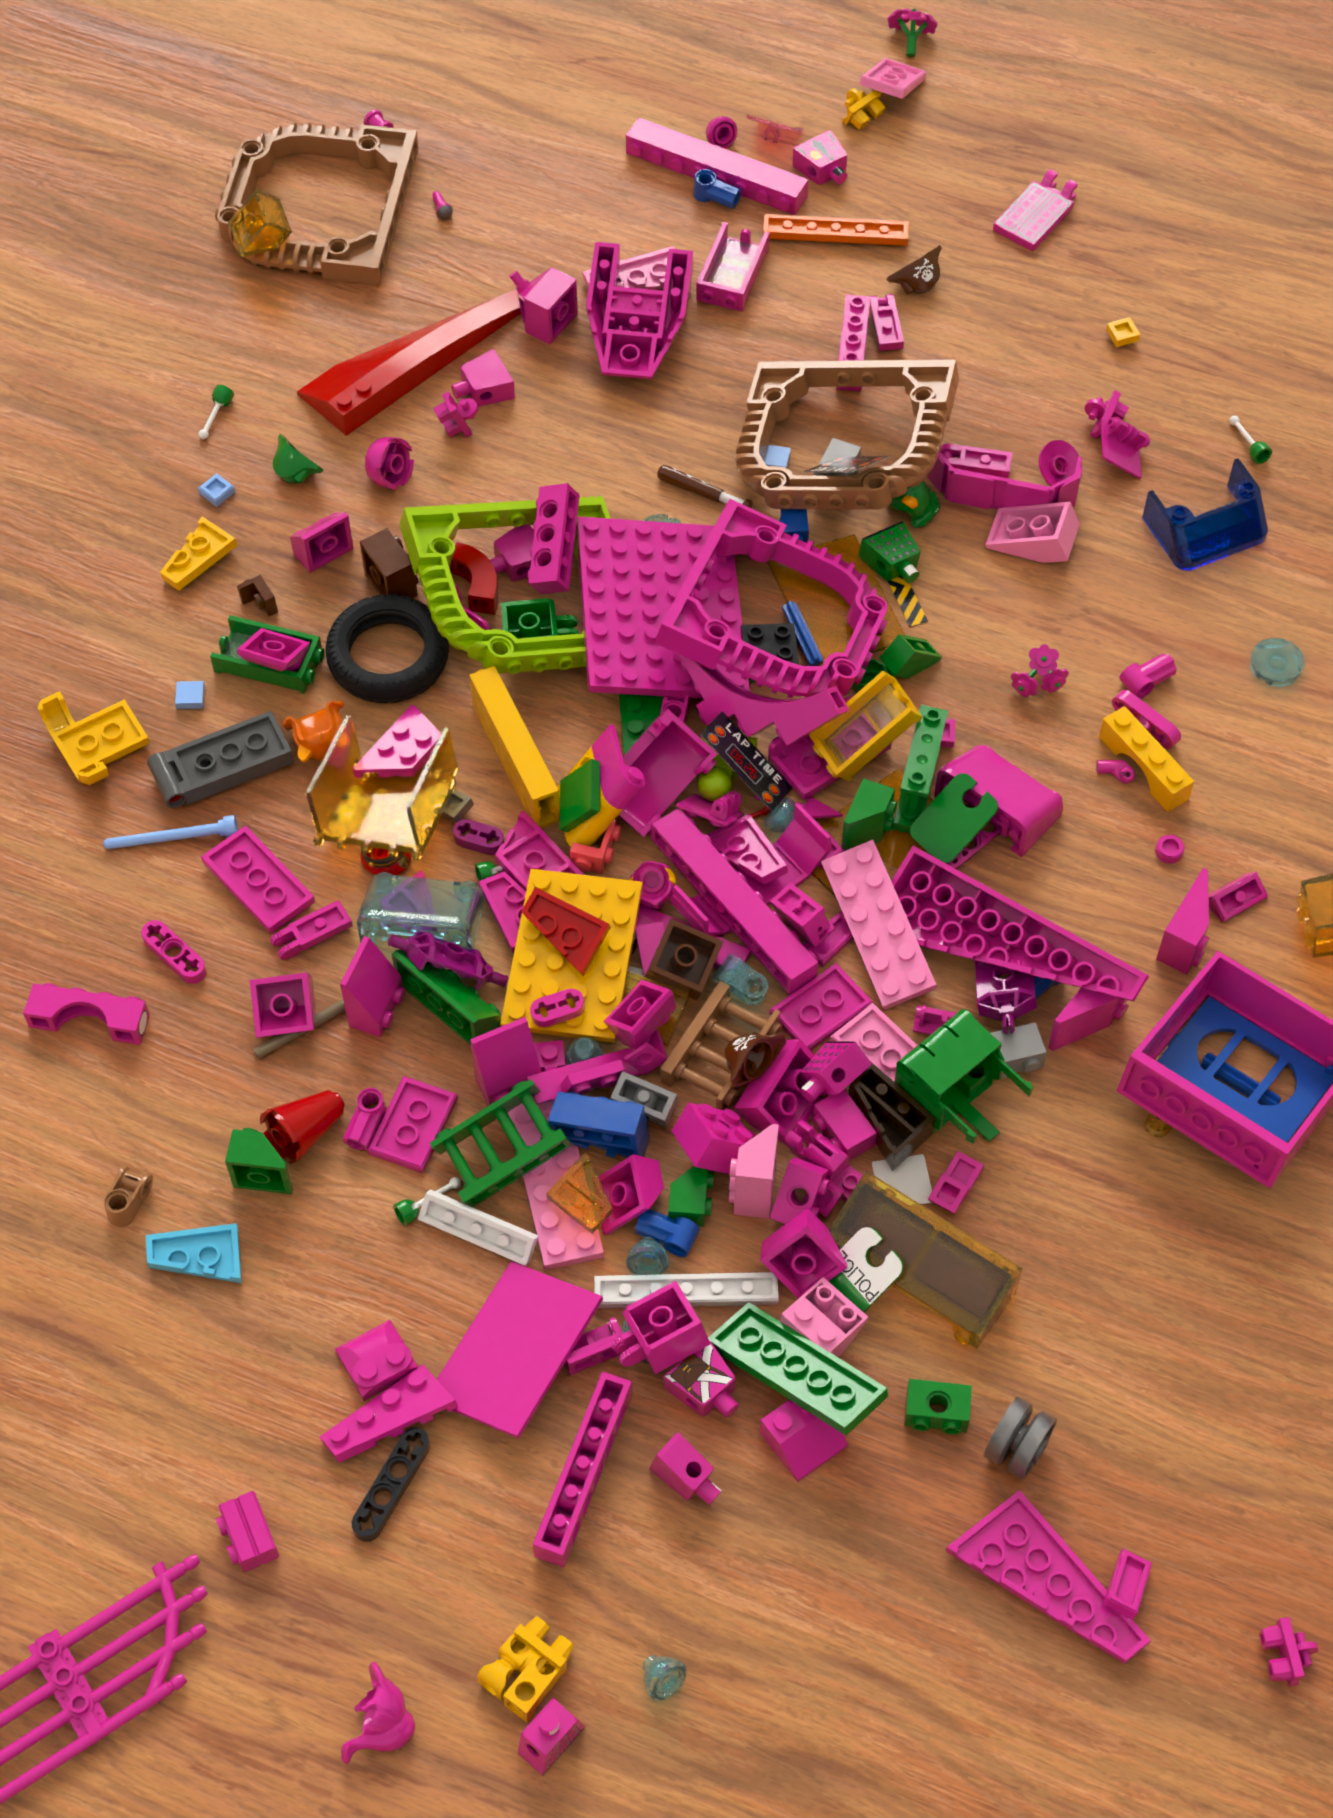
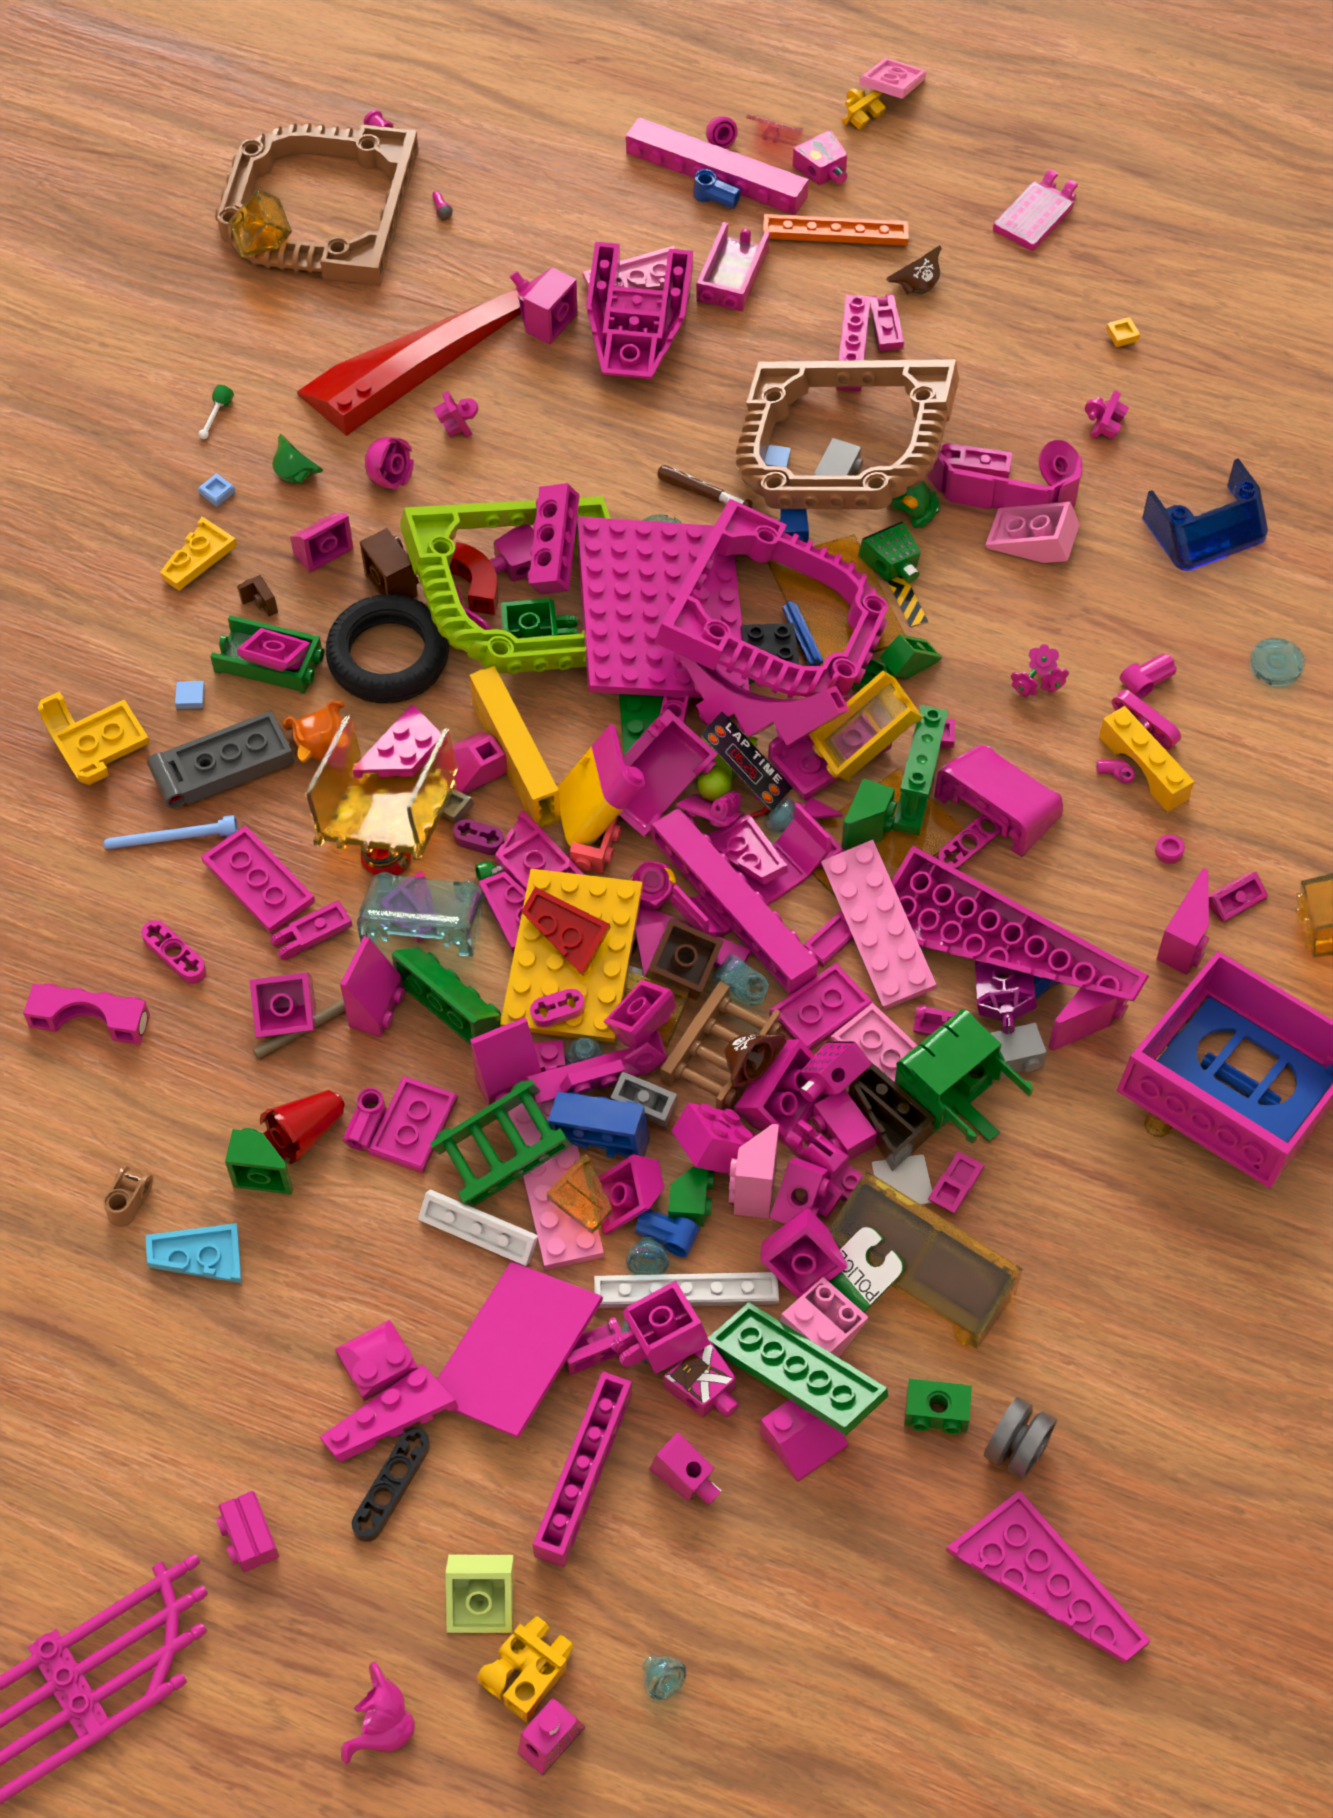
magenta plate [388,931,508,991] -> none
green hinge [393,1177,461,1226] -> none
torso [451,349,515,407] -> none
green tile [559,759,600,833] -> none
dark pink hinge [770,883,836,947] -> none
sticker [803,456,890,472] -> none
plant [887,8,938,57] -> none
green piece [910,773,999,864] -> none
dark pink hinge [1100,417,1150,479] -> none
dark pink tile [1103,1549,1152,1619] -> none
green hinge [1229,416,1272,464] -> none
dark pink hips [1259,1617,1318,1686] -> none
none -> dark pink slope [432,732,507,794]
none -> yellowish green slope [445,1555,514,1633]

